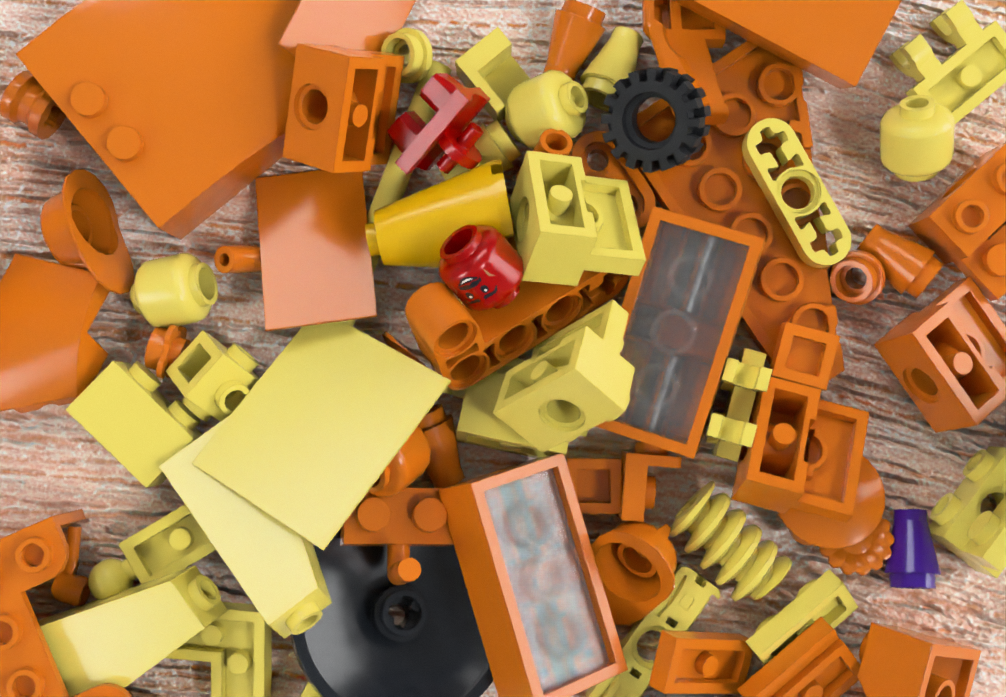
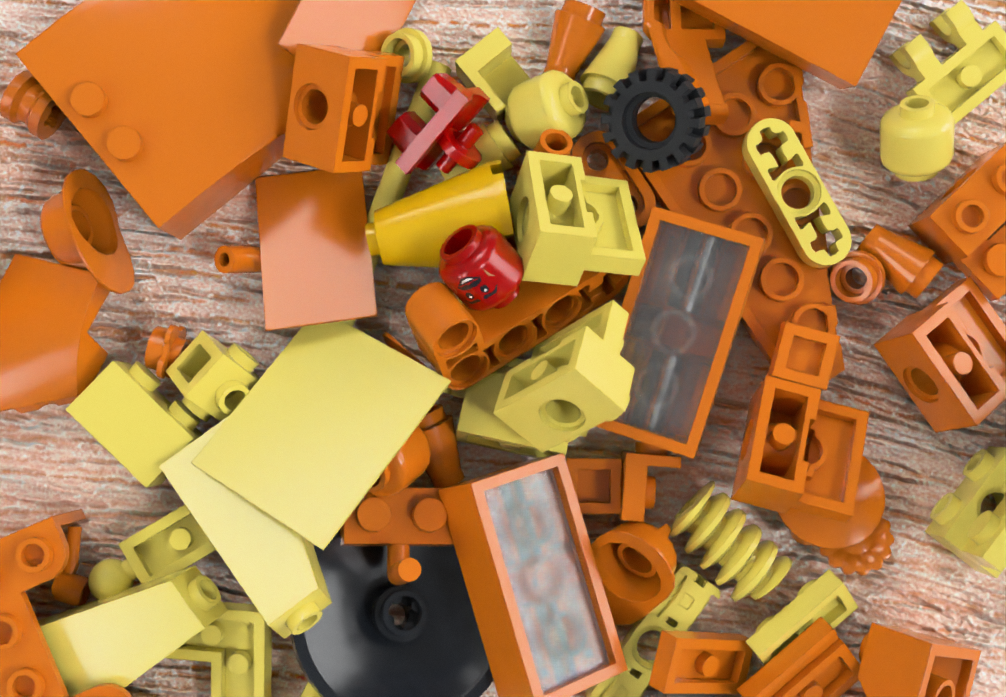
light yellow head [130,253,218,328] -> none
light yellow plate [706,348,773,462] -> none
dark purple cone [884,509,941,589] -> none

